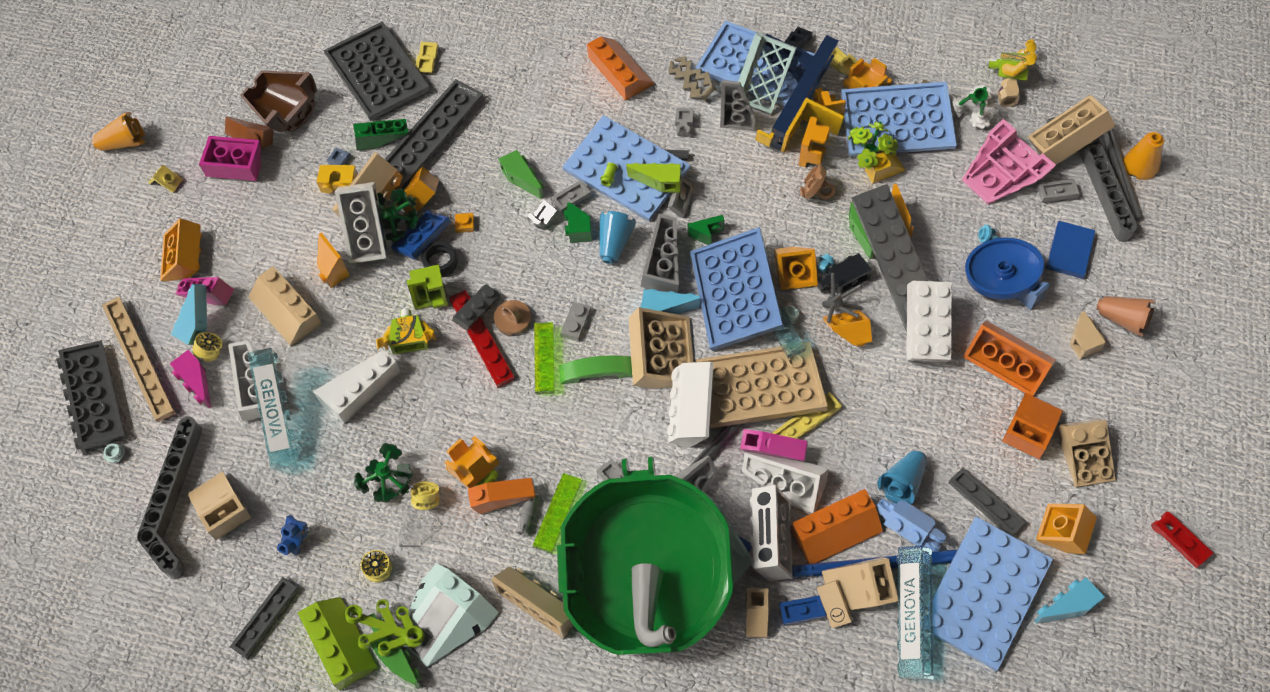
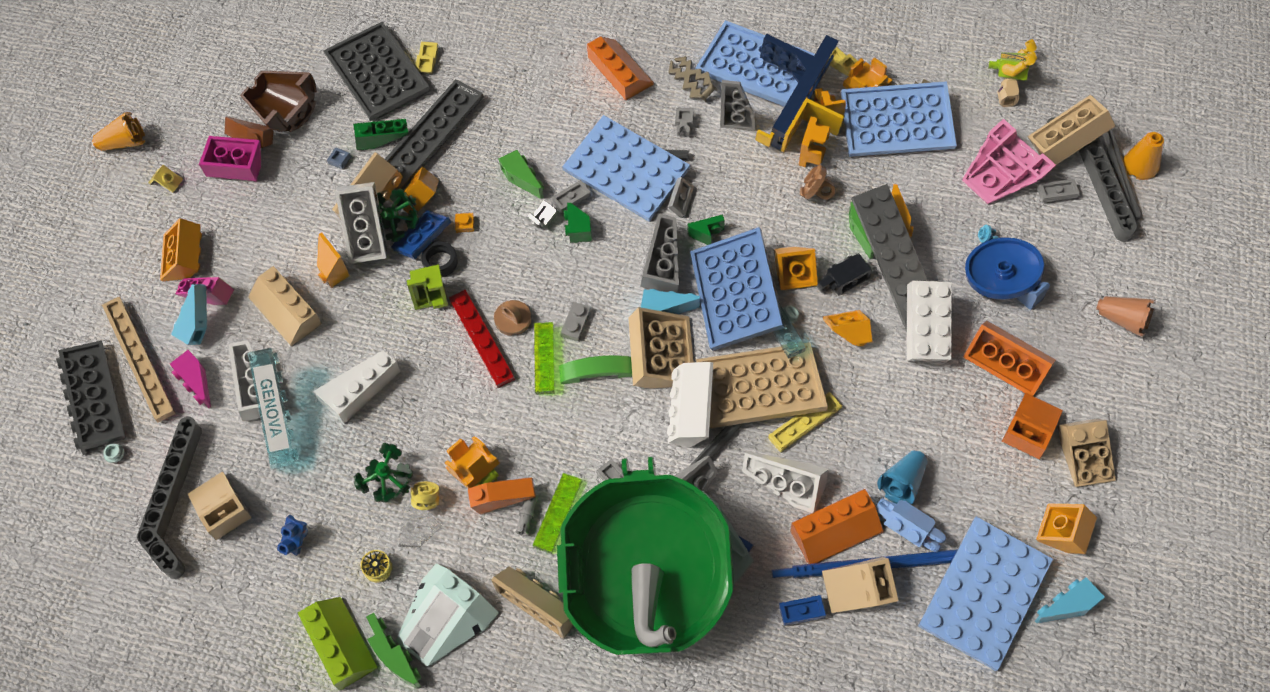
light yellow wheel [192,332,222,362] -> none
dark grey tile [230,577,300,660] -> none
yellow brick [316,165,358,194] -> none
lime plant [345,599,424,657] -> none
torso [376,309,437,355] -> none
dark grey plate [452,284,501,331] -> none
dark azure cone [599,211,636,264] -> none
lime pin [600,162,618,187] -> none
lime slope [626,163,682,193] -> none
light aqua fence [738,31,796,114] -> none
dark pink slope [740,429,808,461] -> none
tan slope [746,588,768,638] -> none
white brick [750,485,793,582] -> none
black slope [785,26,813,50] -> none
tan tile [816,580,853,628] -> none
medium azure plate [817,253,835,274] -> none
dark grey plant [822,273,862,323] -> none
lime plant [848,121,898,169] -> none
yellow slope [865,152,905,183] -> none
clear light blue brick [897,545,934,680] -> none
dark grey tile [948,467,1027,537] -> none
white plant [950,84,992,129] -> none
blue tile [1046,220,1095,279] -> none
tan slope [1070,311,1106,360] -> none
red plate [1151,511,1213,569] -> none

